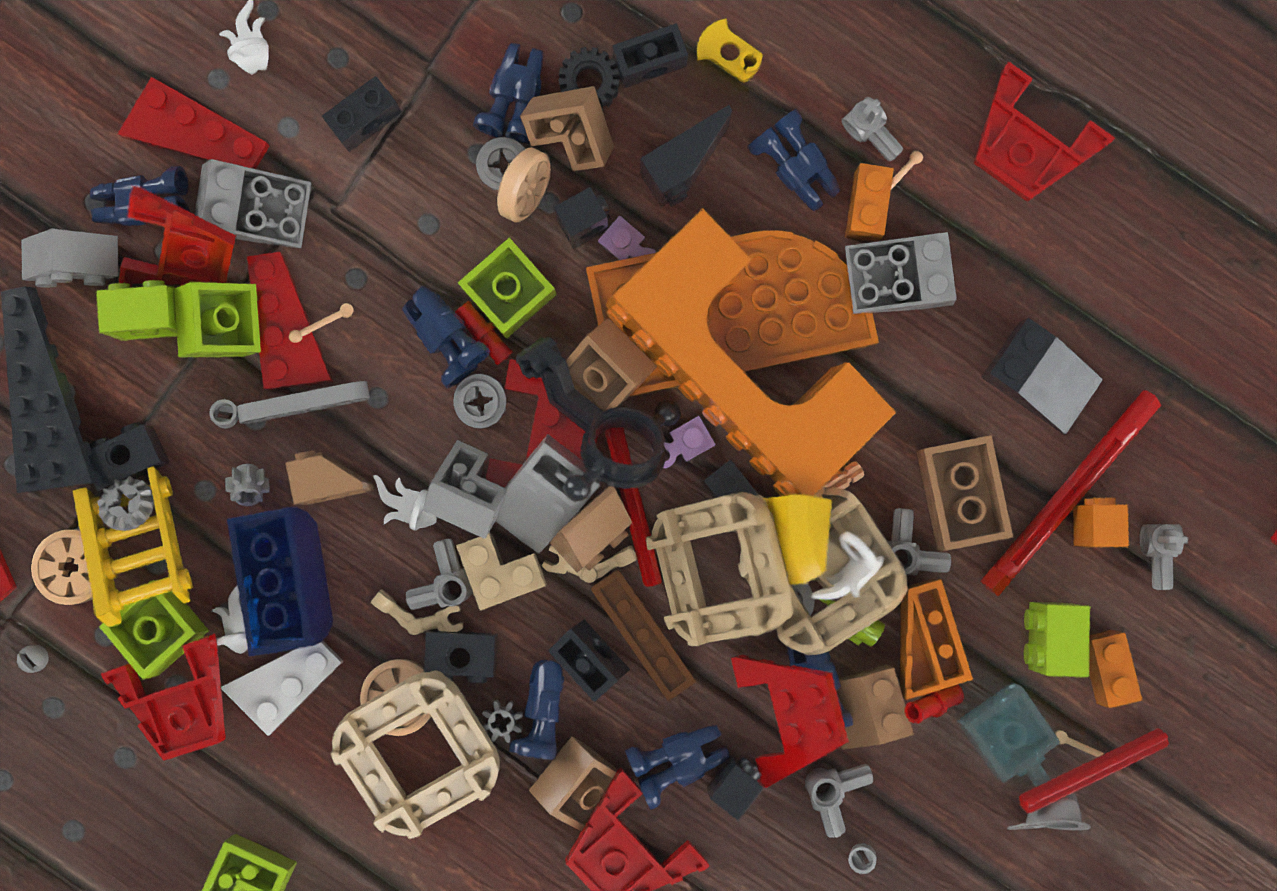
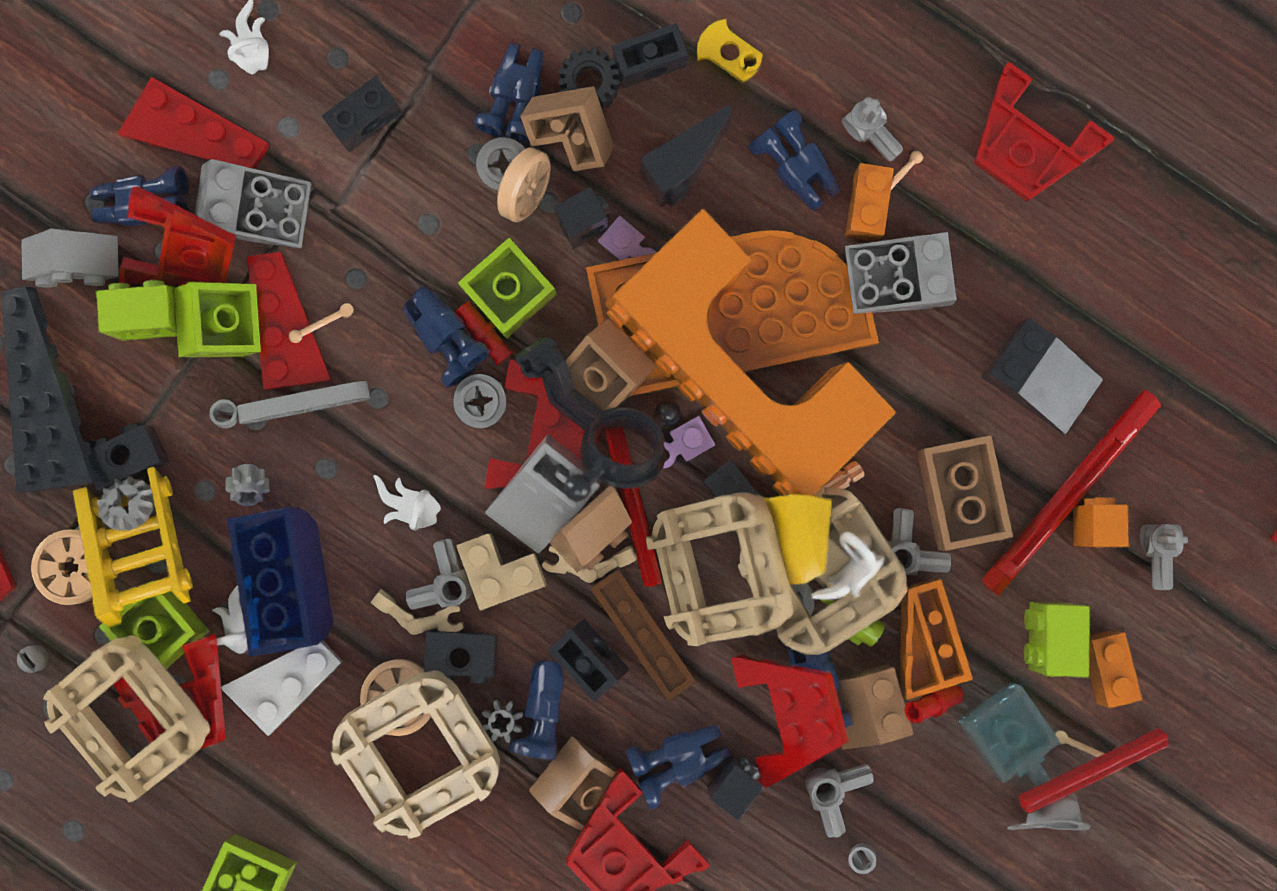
medium nougat slope [286,451,374,505] -> none
light grey brick [422,440,507,539] -> none
none -> tan plate [43,635,210,803]

